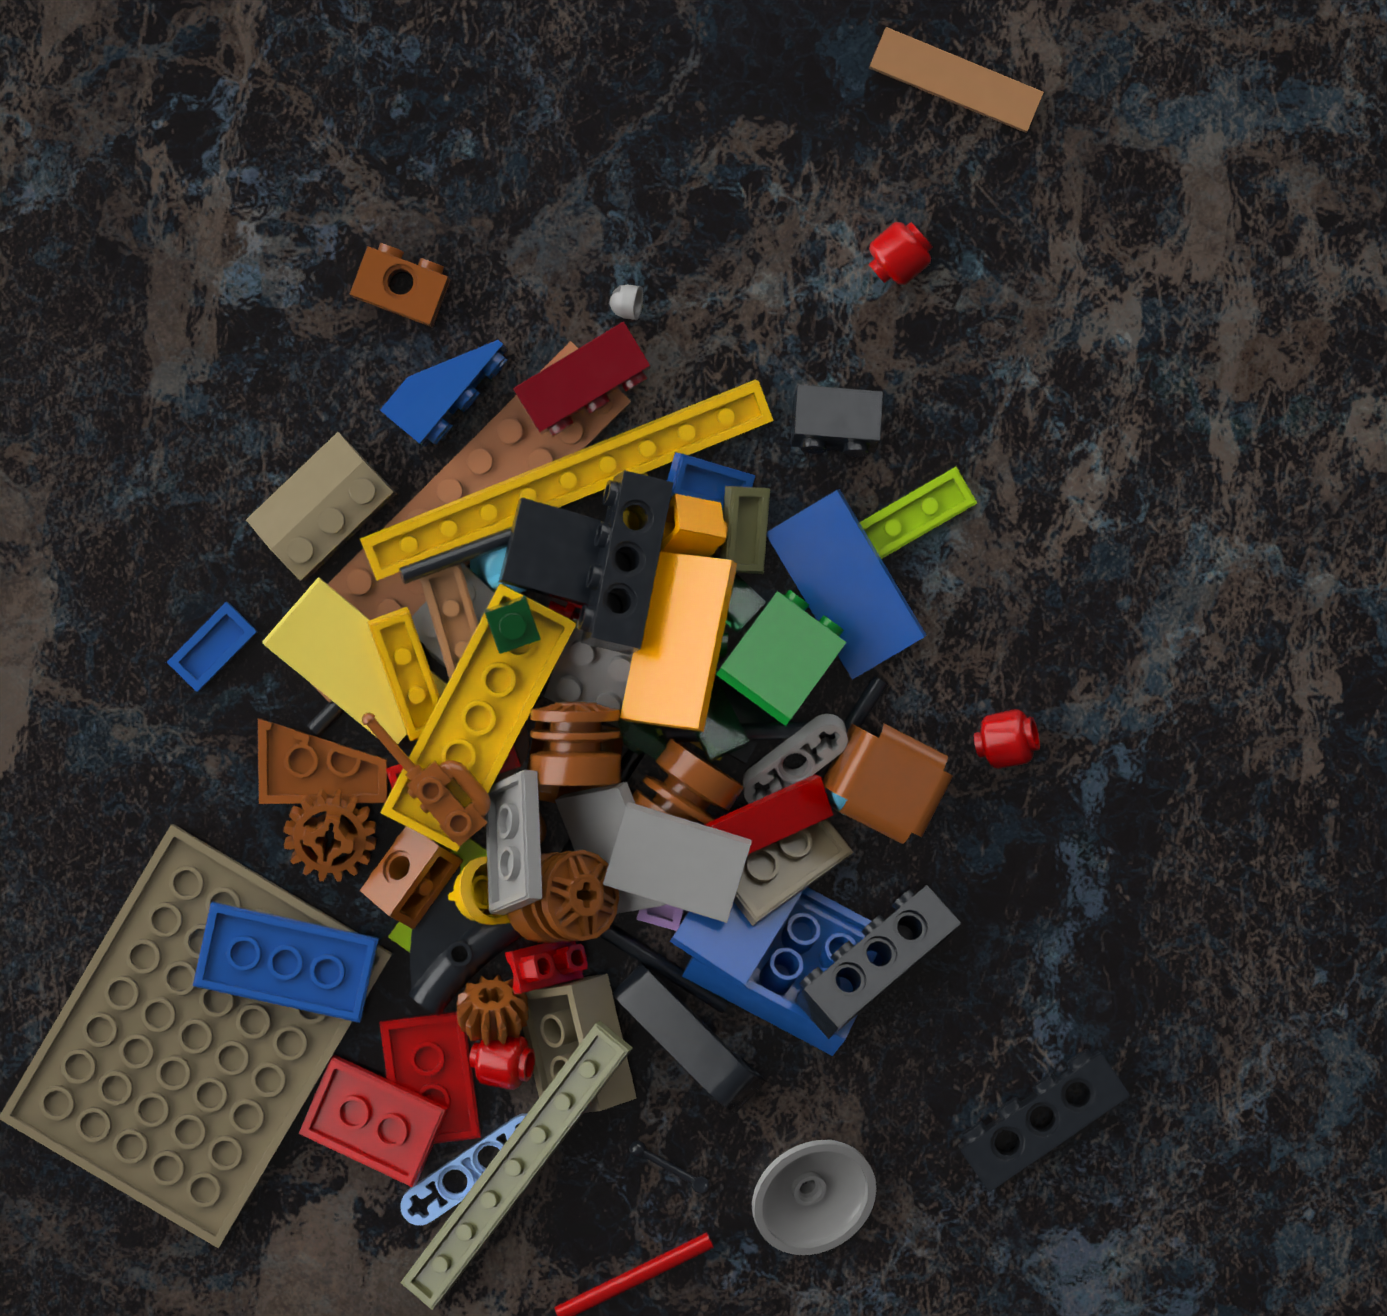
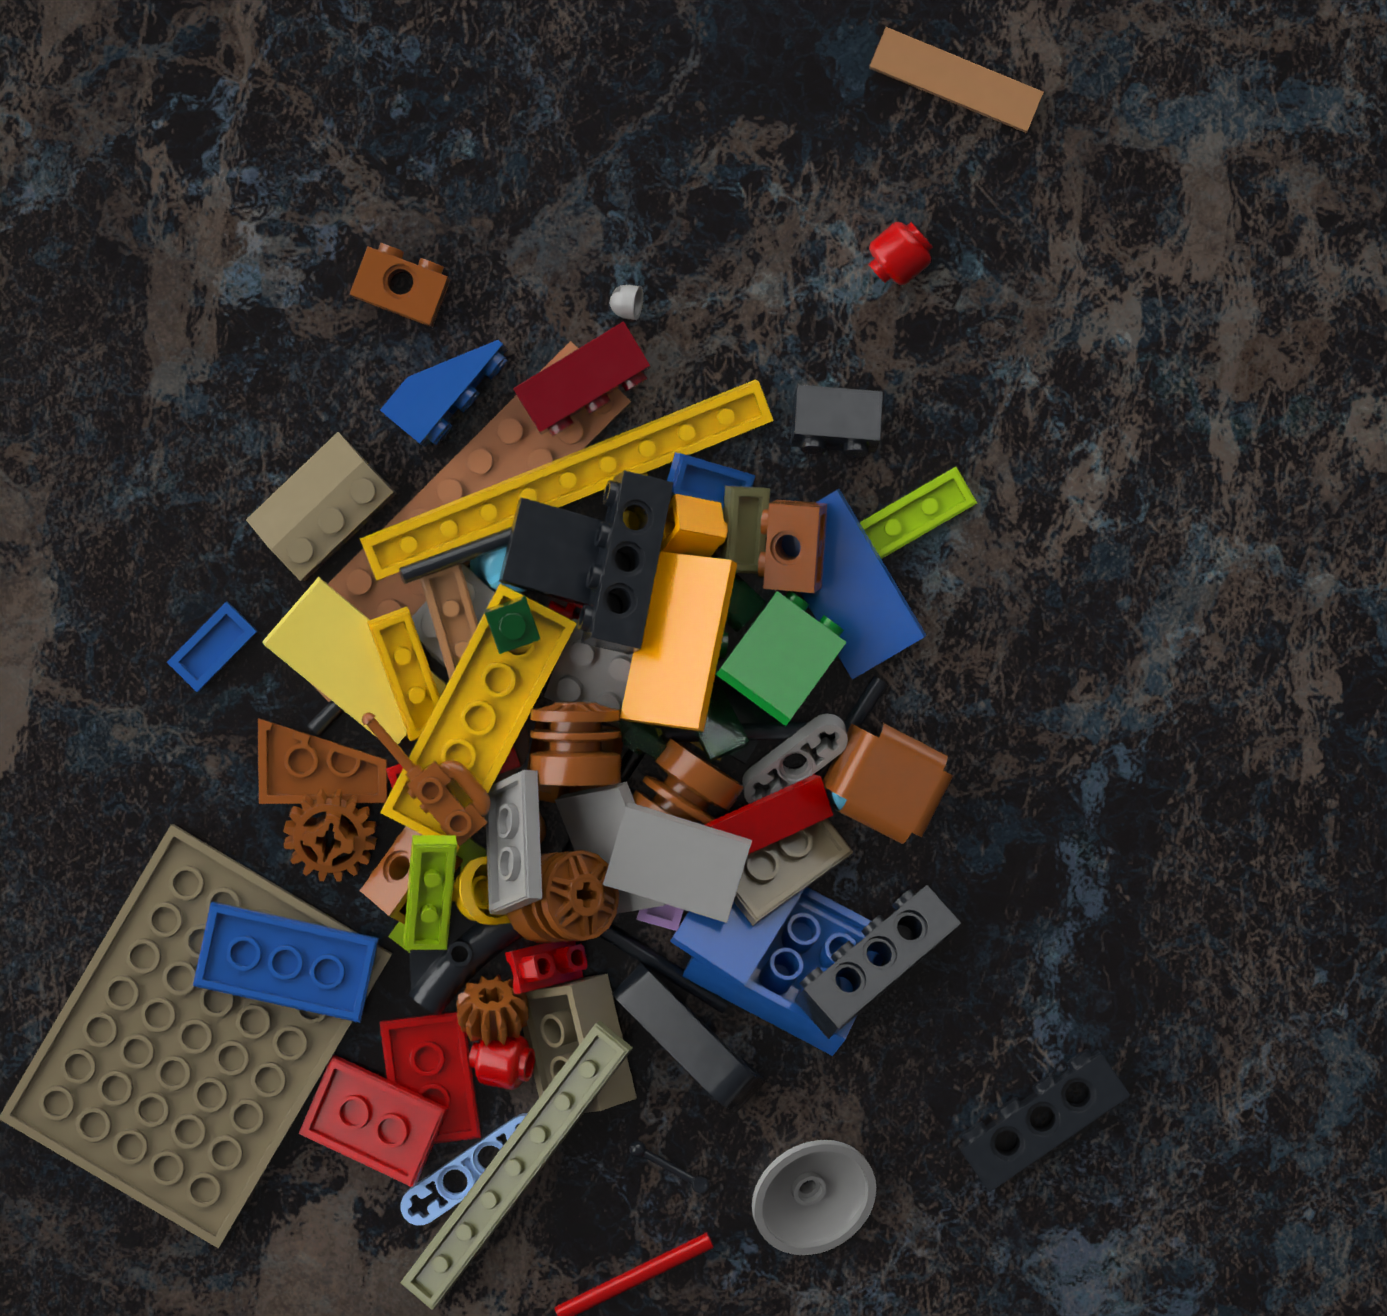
red head [974,709,1040,769] -> none
none -> lime tile [403,835,457,950]
none -> dark orange brick [758,499,827,593]

